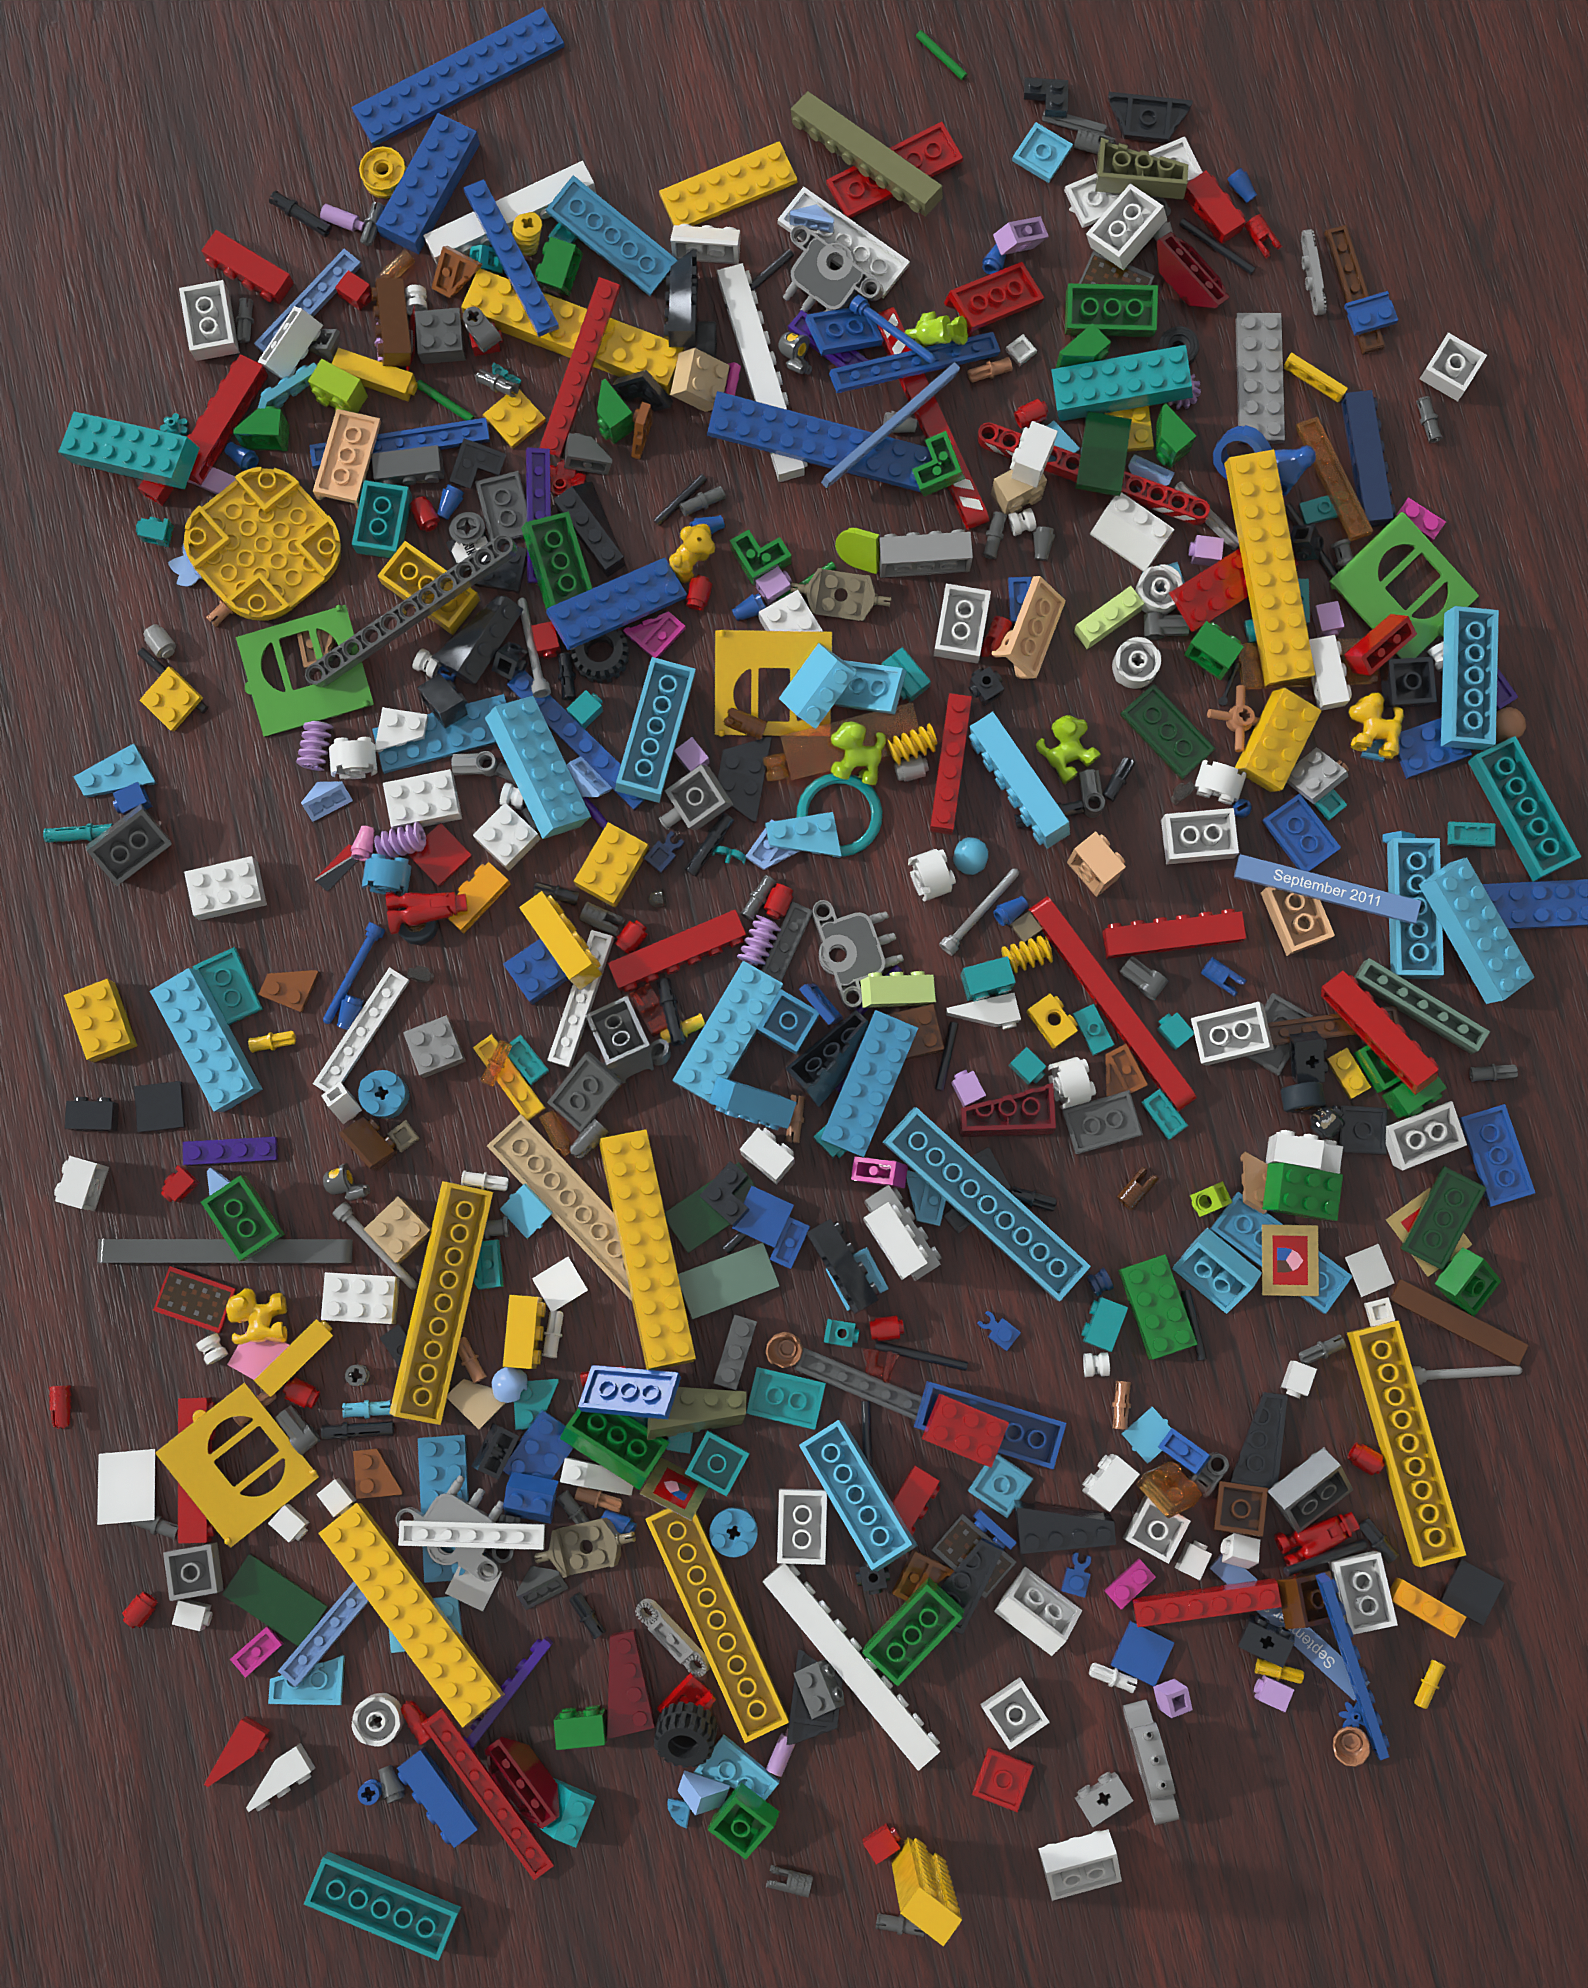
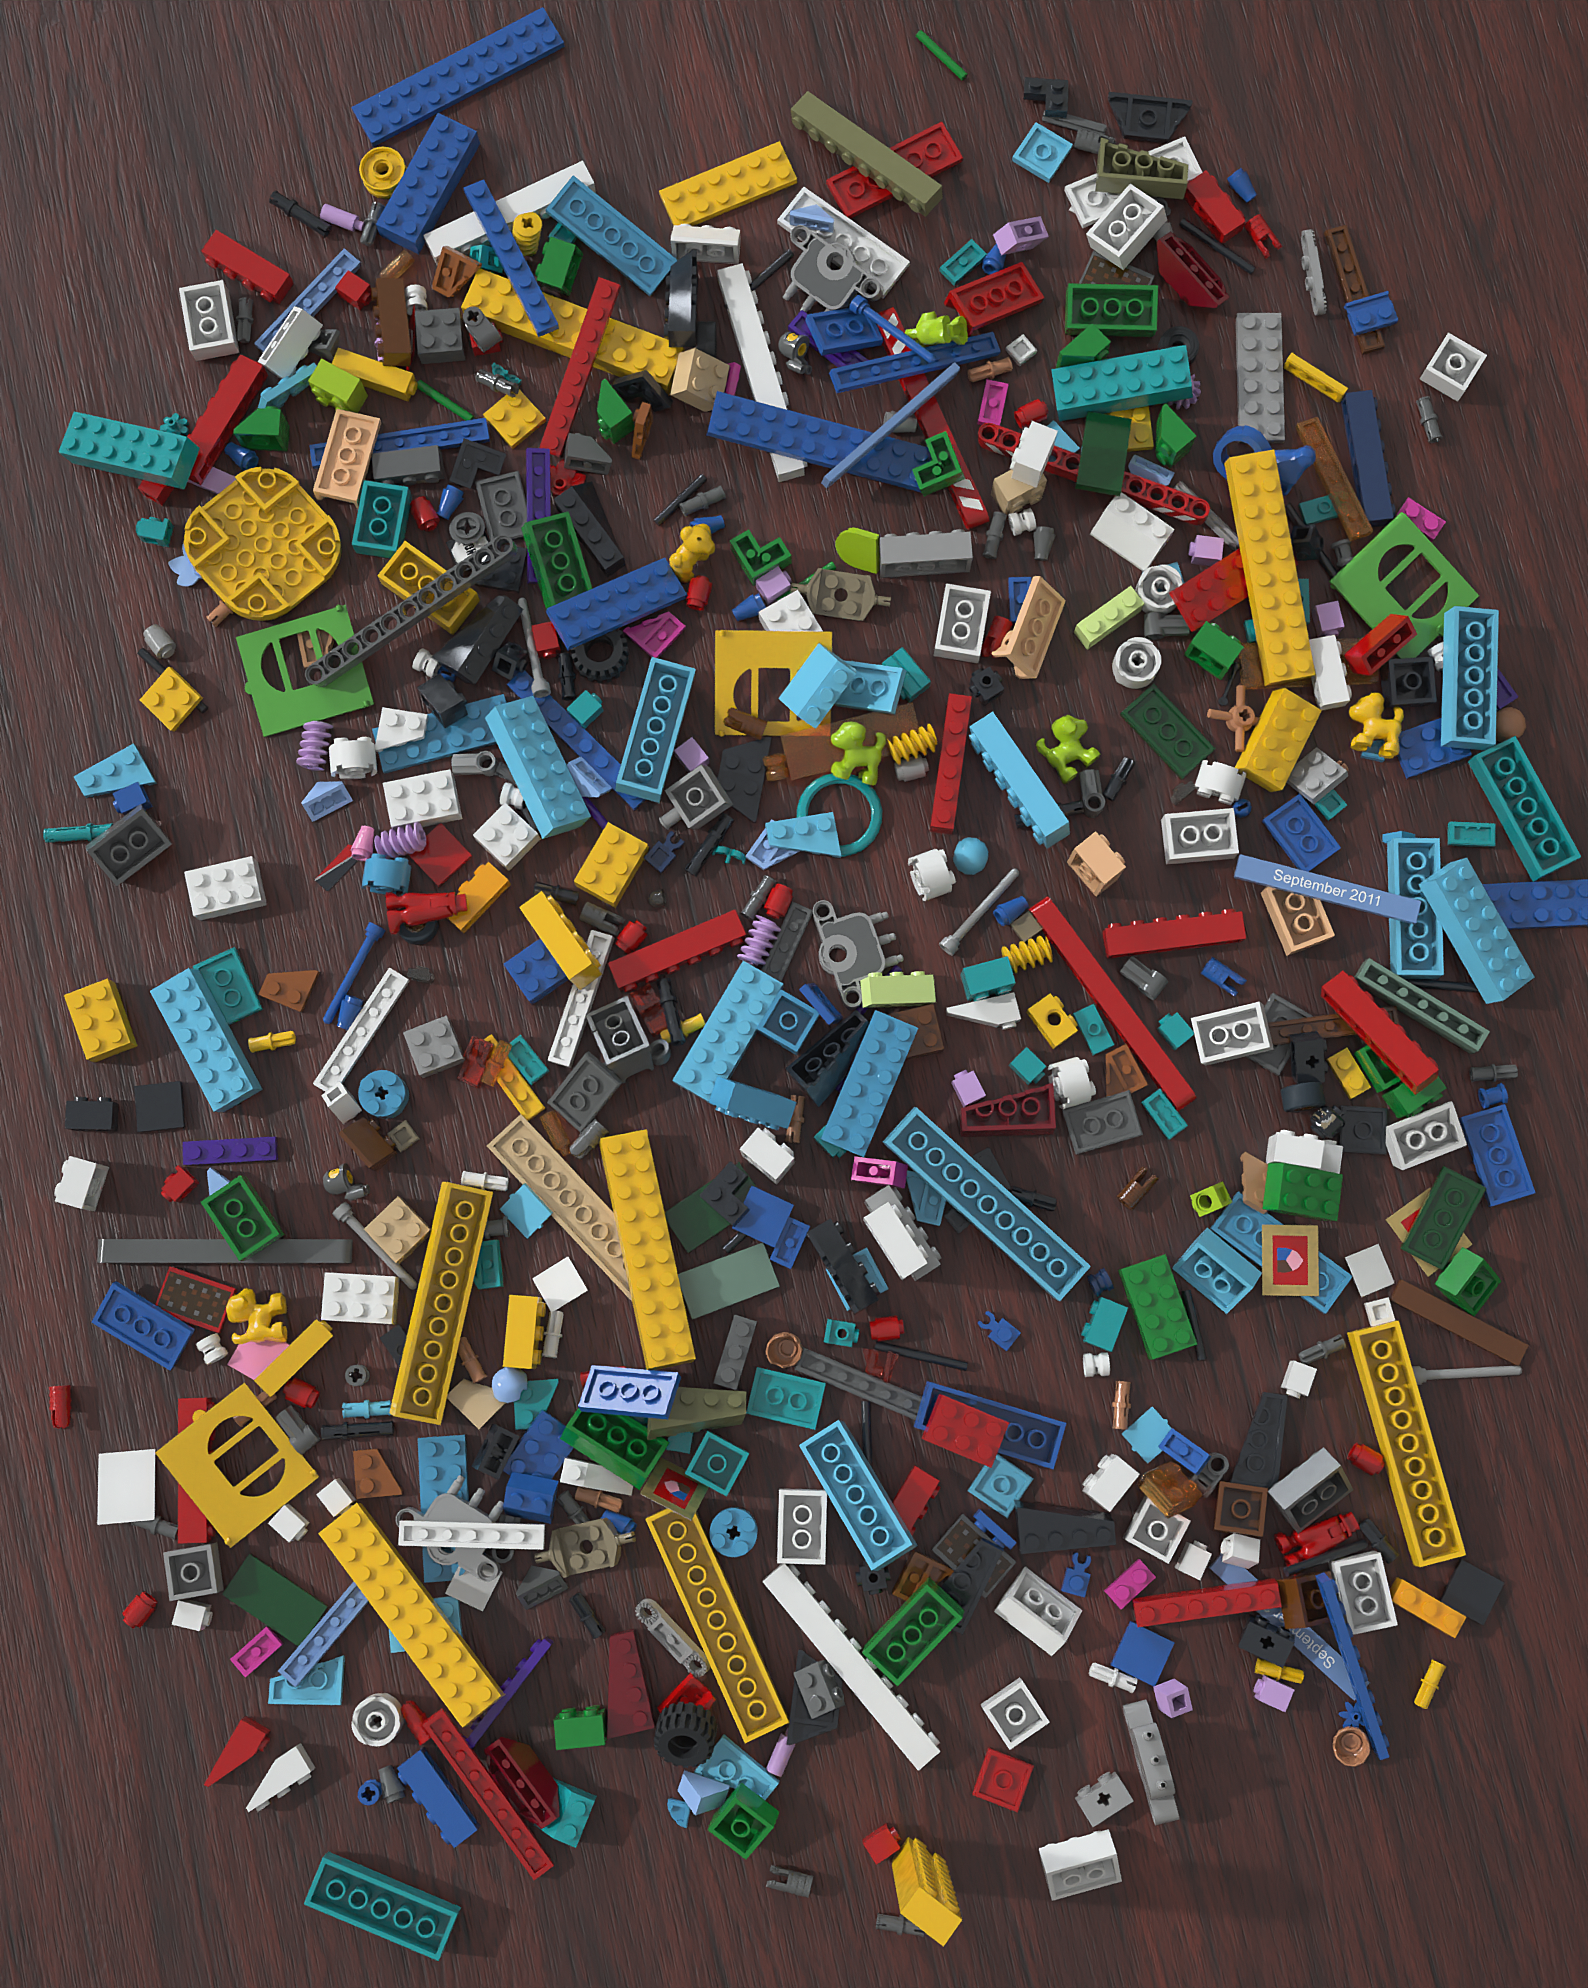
black bar [935,1022,959,1091] -> none
none -> blue plate [92,1281,195,1371]
none -> clear red slope [457,1035,494,1089]
none -> teal plate [939,239,987,286]
none -> dark pink plate [978,380,1008,426]
none -> black bar [1405,979,1480,993]
none -> blue bush [1478,1083,1508,1109]

